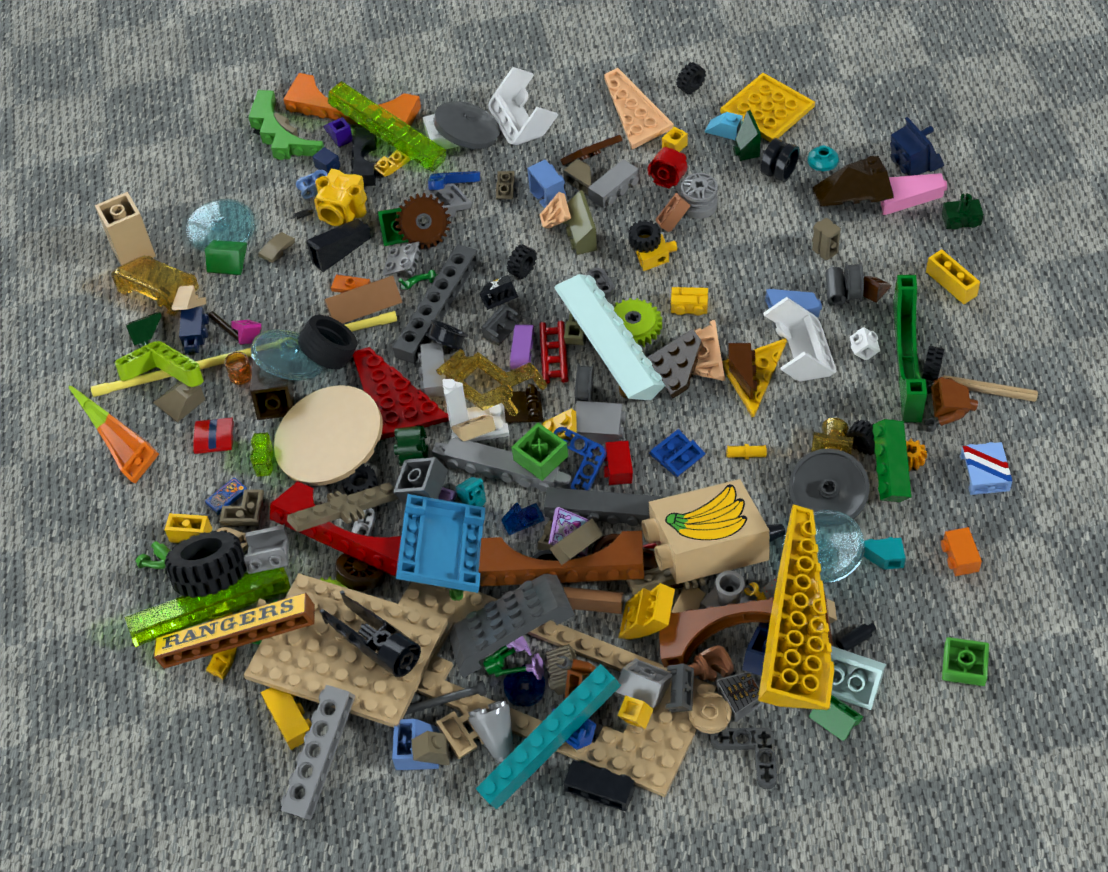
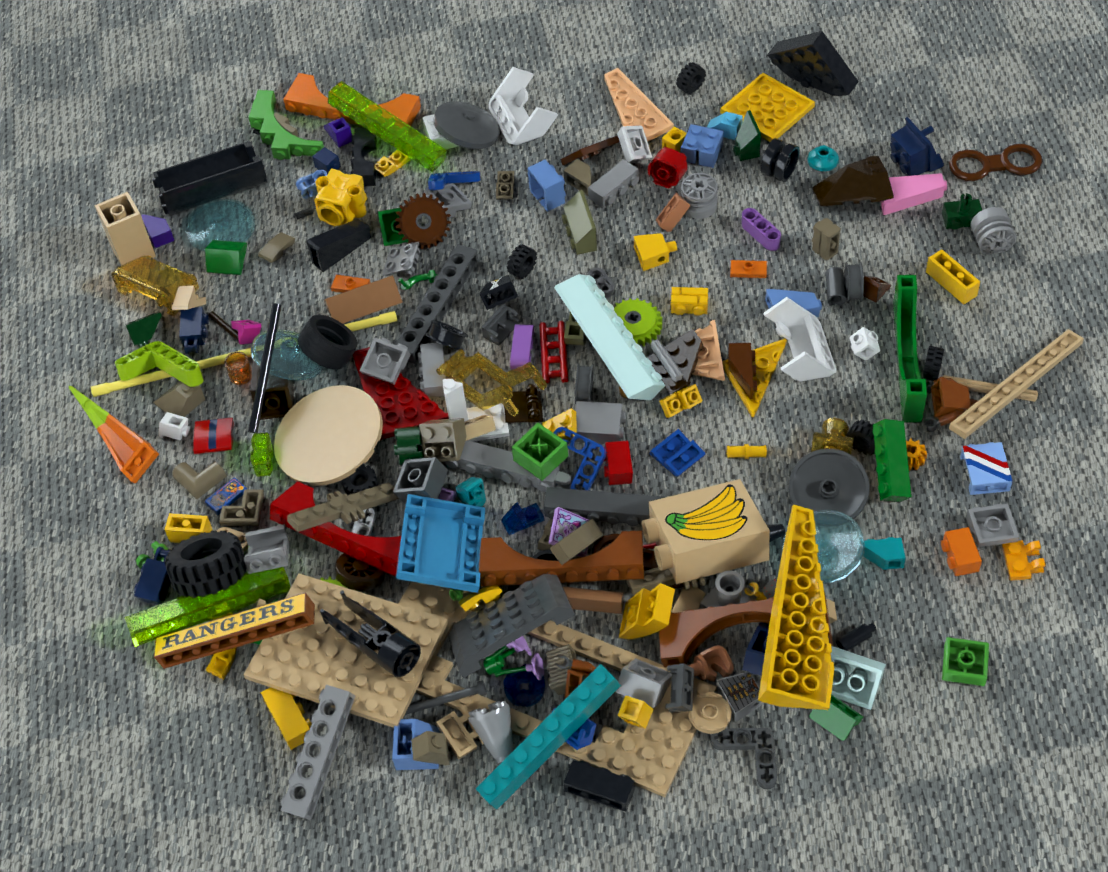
light nougat wing [540,192,571,228] -> none
black tyre [629,220,661,253] -> none
none -> dark blue brick [134,547,172,606]
none -> slope [141,214,174,248]
none -> black cylinder [152,141,267,216]
none -> white brick [159,412,190,440]
none -> dark tan brick [172,461,227,499]
none -> black piece [248,303,282,433]
none -> light grey plate [359,337,411,385]
none -> dark tan slope [419,418,467,462]
none -> yellow slope [458,585,503,612]
none -> white slope [617,126,652,164]
none -> light grey axle [650,340,683,382]
none -> yellow slope [659,384,702,418]
none -> medium blue piece [681,124,724,168]
none -> orange plate [730,260,767,278]
none -> medium lavender beam [741,208,781,251]
none -> black brick [767,31,859,96]
none -> reddish brown bar [949,144,1042,181]
none -> tan plate [949,329,1084,439]
none -> light grey plate [966,504,1019,547]
none -> light grey wheel [971,207,1017,255]
none -> light orange plate [1002,540,1045,581]

